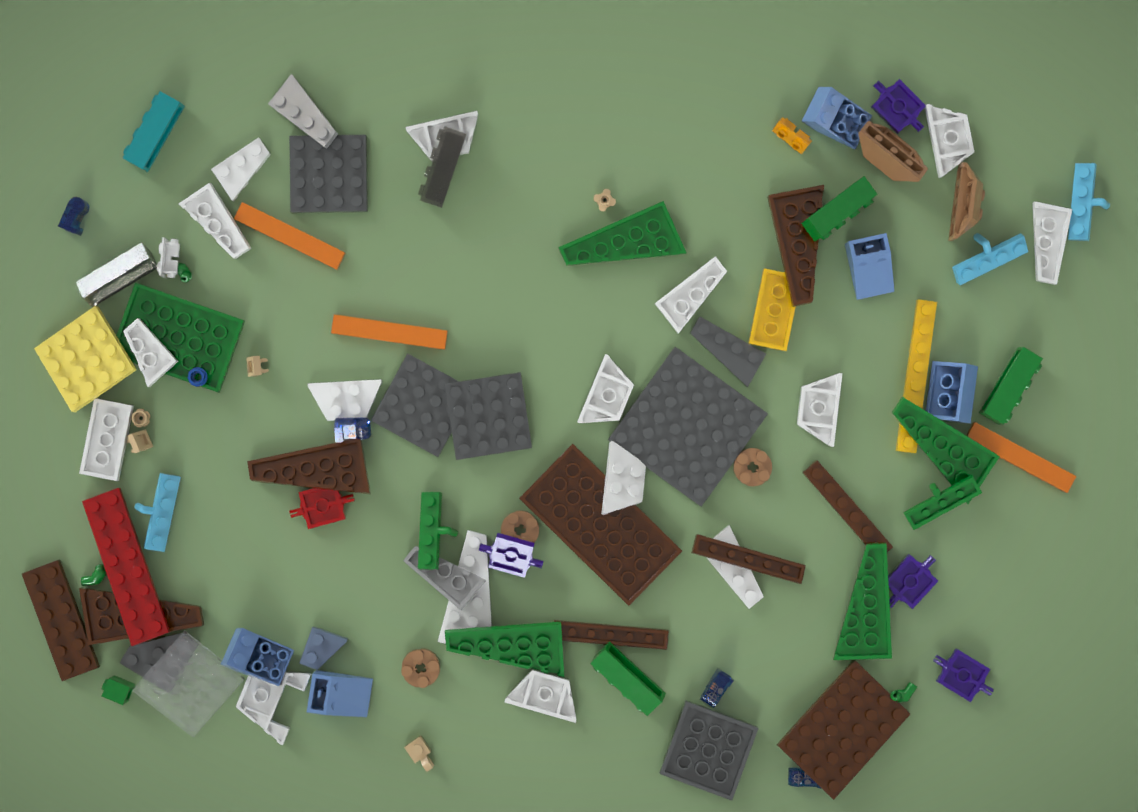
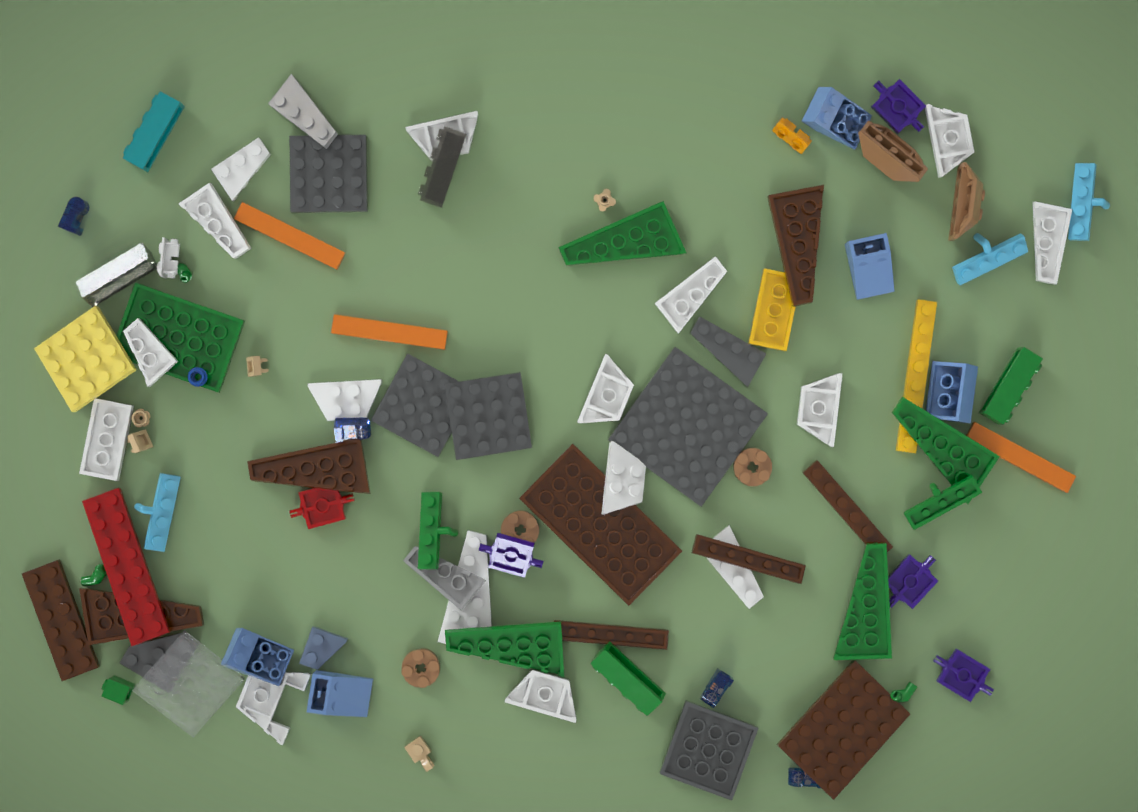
green brick [801,176,878,241] -> none

